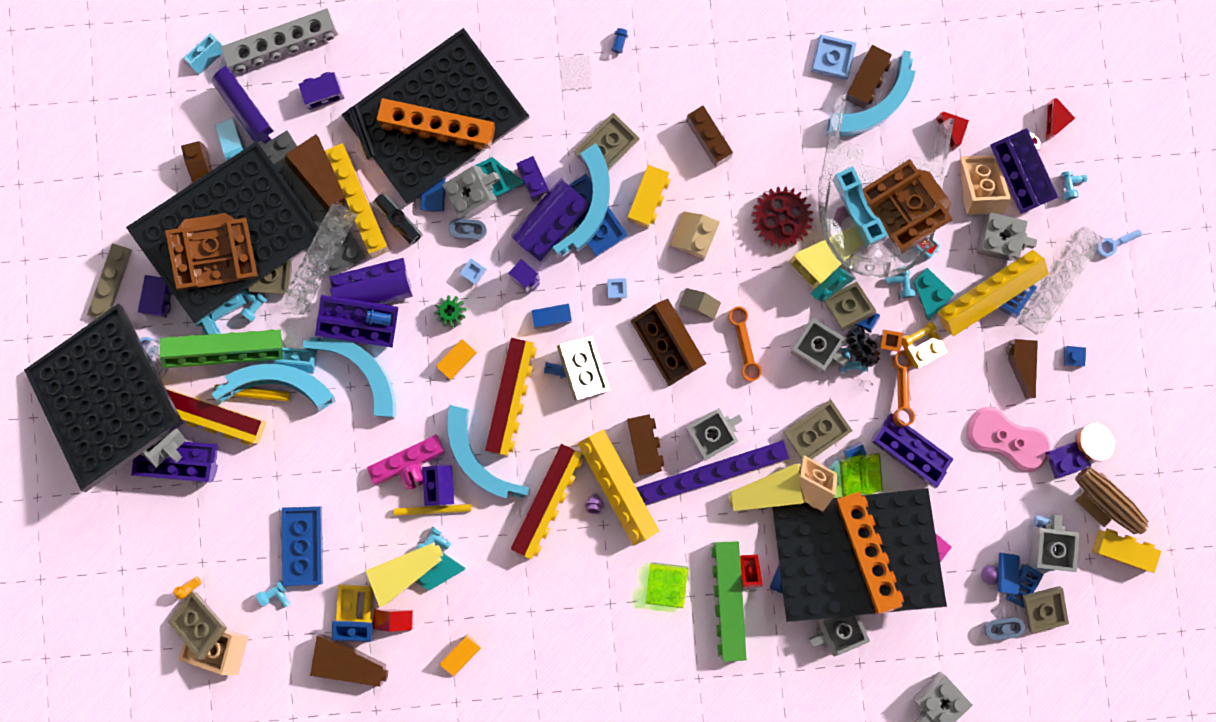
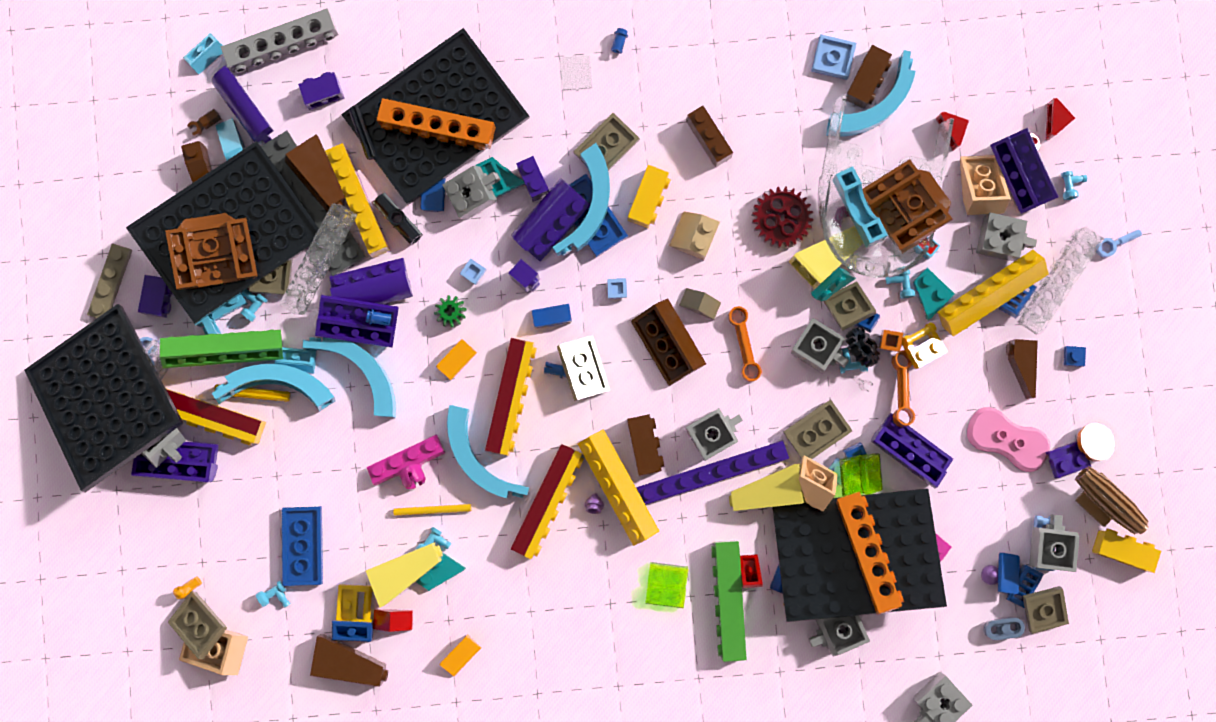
dark purple brick [422,465,454,506] -> none
sand blue plate [448,218,487,240] -> none
none -> reddish brown bar [187,109,222,137]

